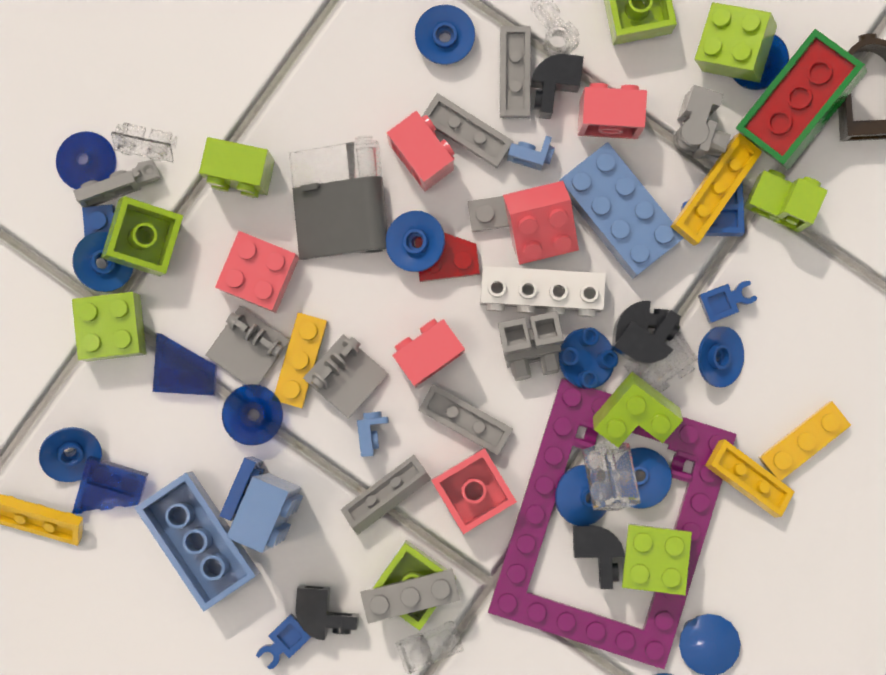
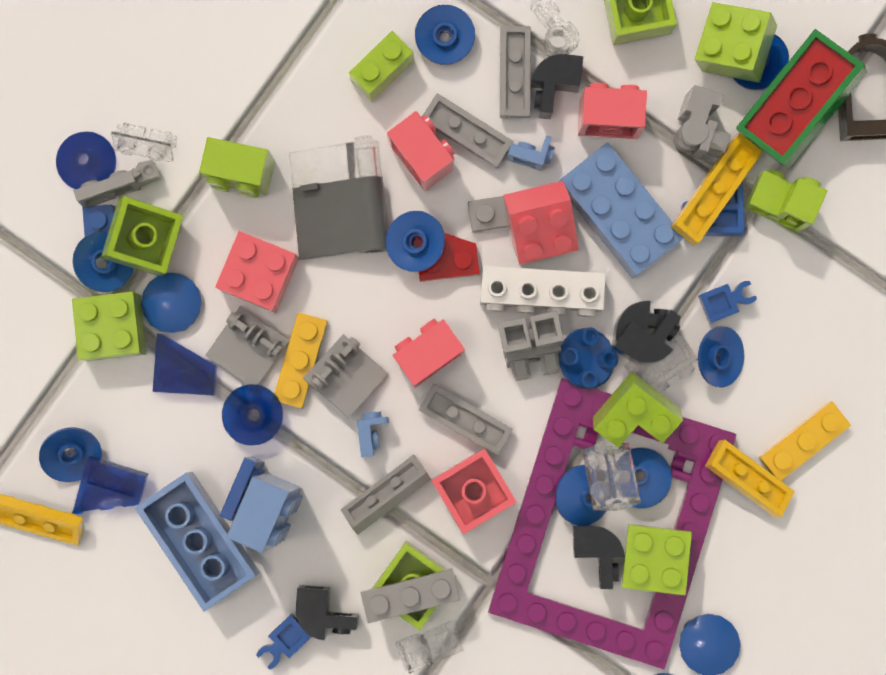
none -> blue dish [141,272,202,333]
none -> lime brick [348,31,414,102]

